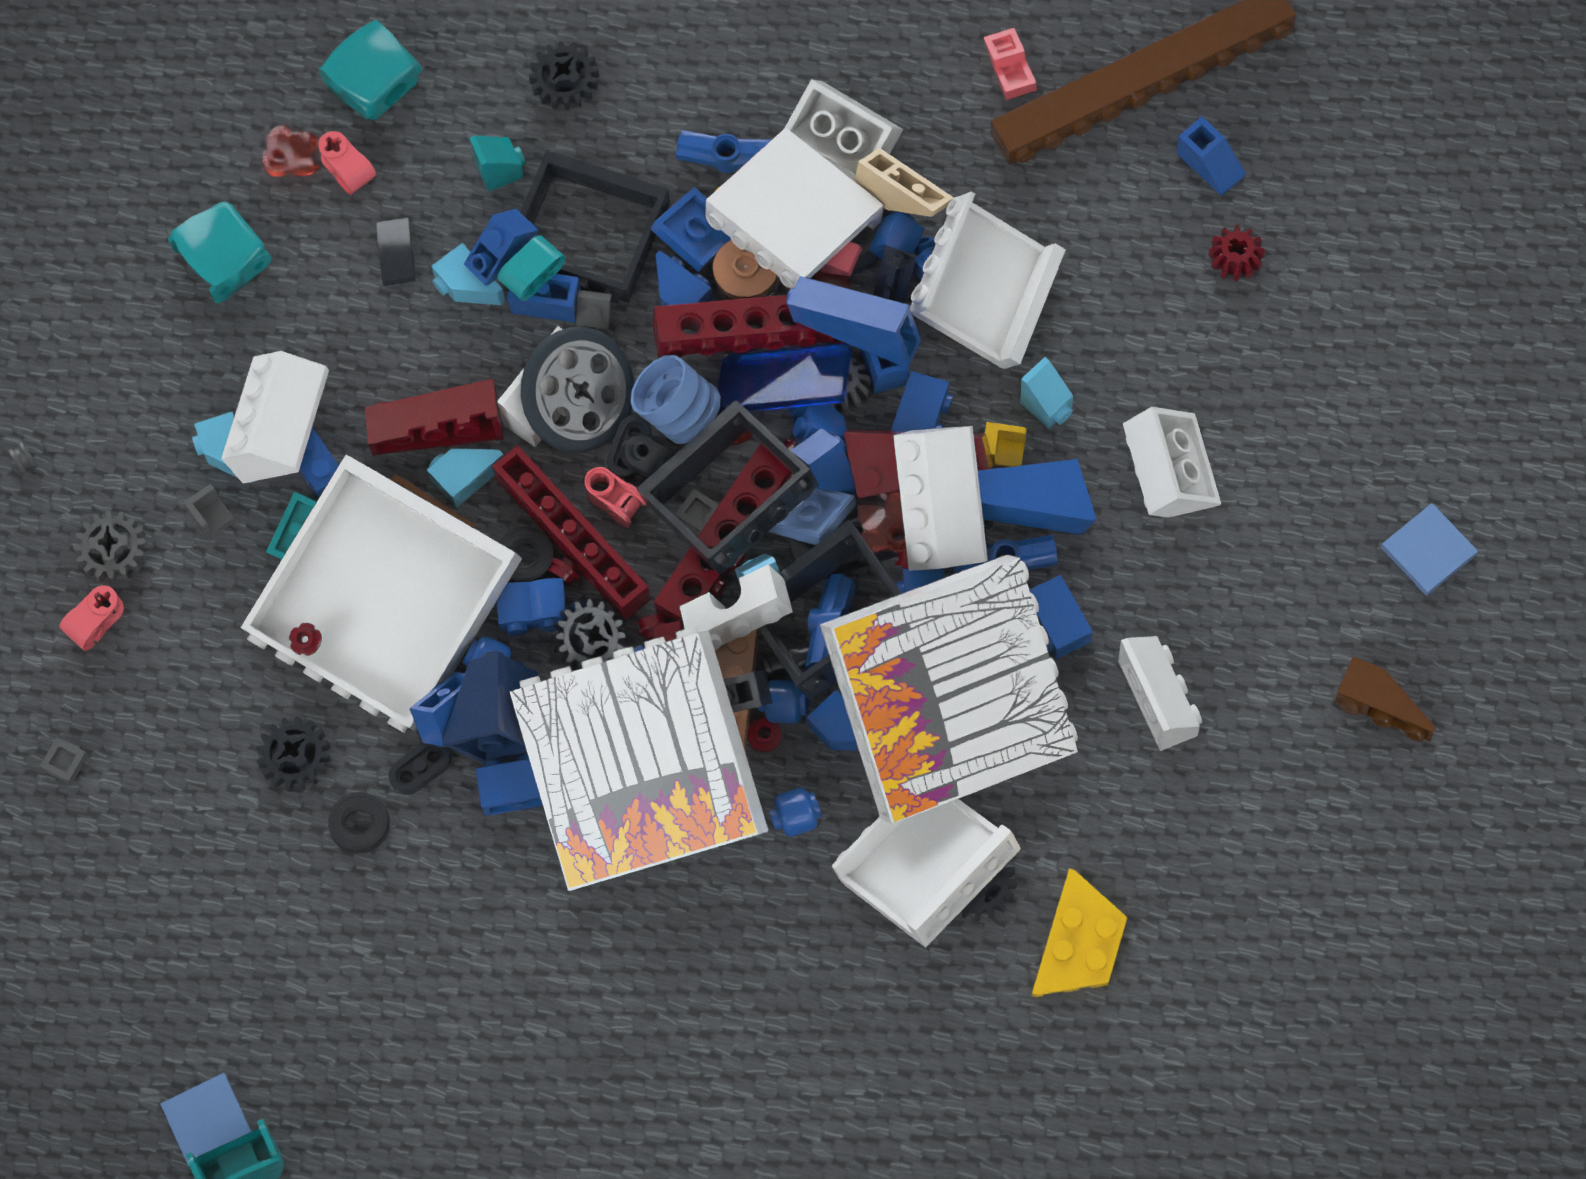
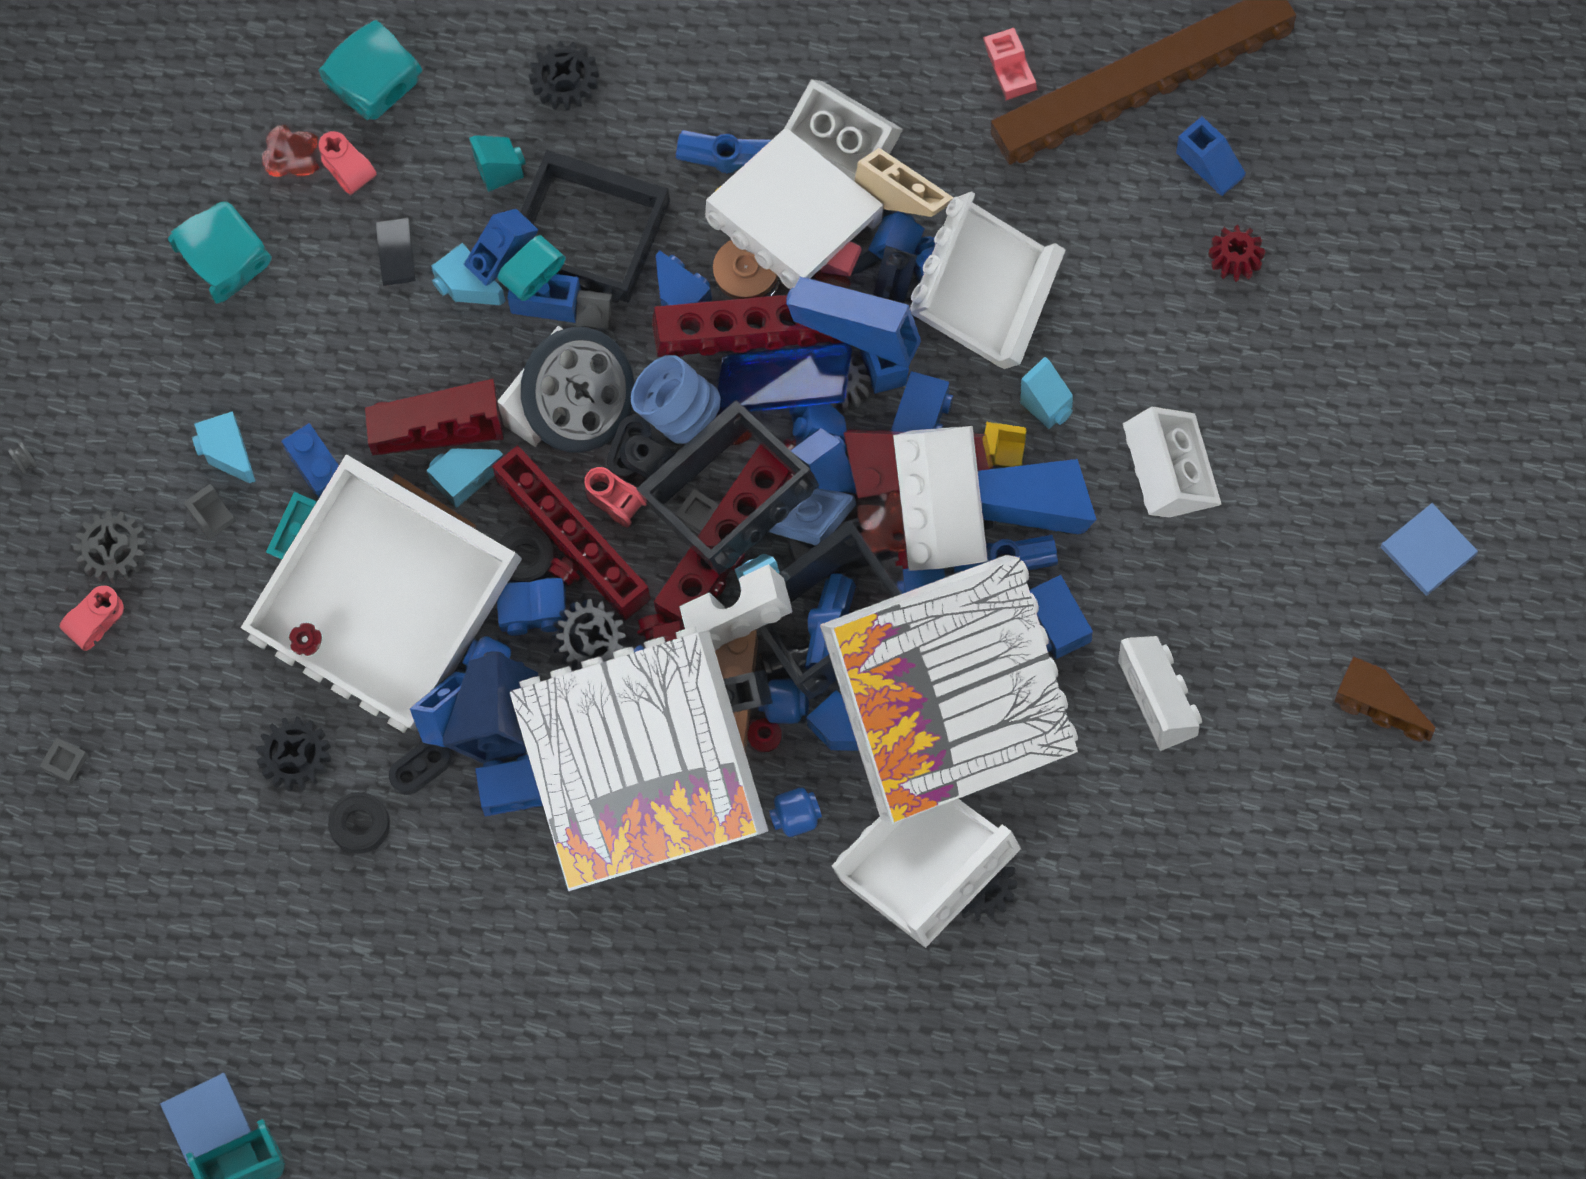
white slope [221,351,329,483] -> none
blue plate [651,187,731,273] -> none
yellow wing [1032,868,1127,997] -> none

